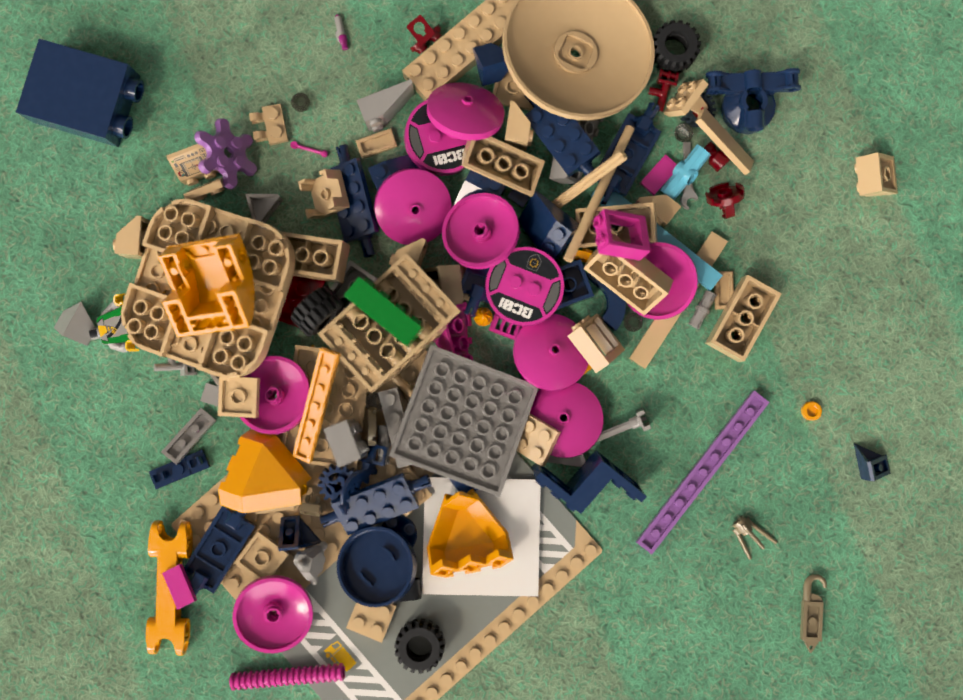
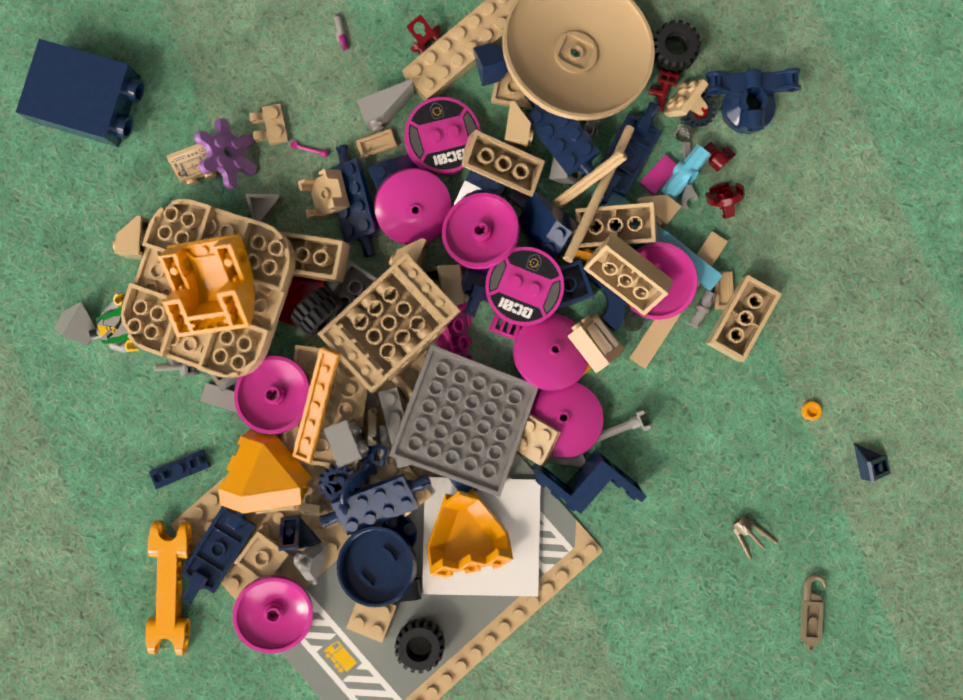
light grey hinge [161,408,216,465] -> none
dark pink tile [162,564,197,610] -> none
tan plate [183,177,224,201] -> none
tan plate [218,377,260,418] -> none
dark pink piece [229,663,345,691] -> none
clear smoke plate [291,93,310,112] -> none
green brick [344,277,424,348] -> none
dark pink dish [427,82,505,140] -> none
light orange plate [474,307,493,326] -> none
dark pink window [593,209,651,261] -> none
medium lavender plate [635,391,770,555] -> none
tan tile [696,108,754,175] -> none
tan slope [854,152,898,197] -> none

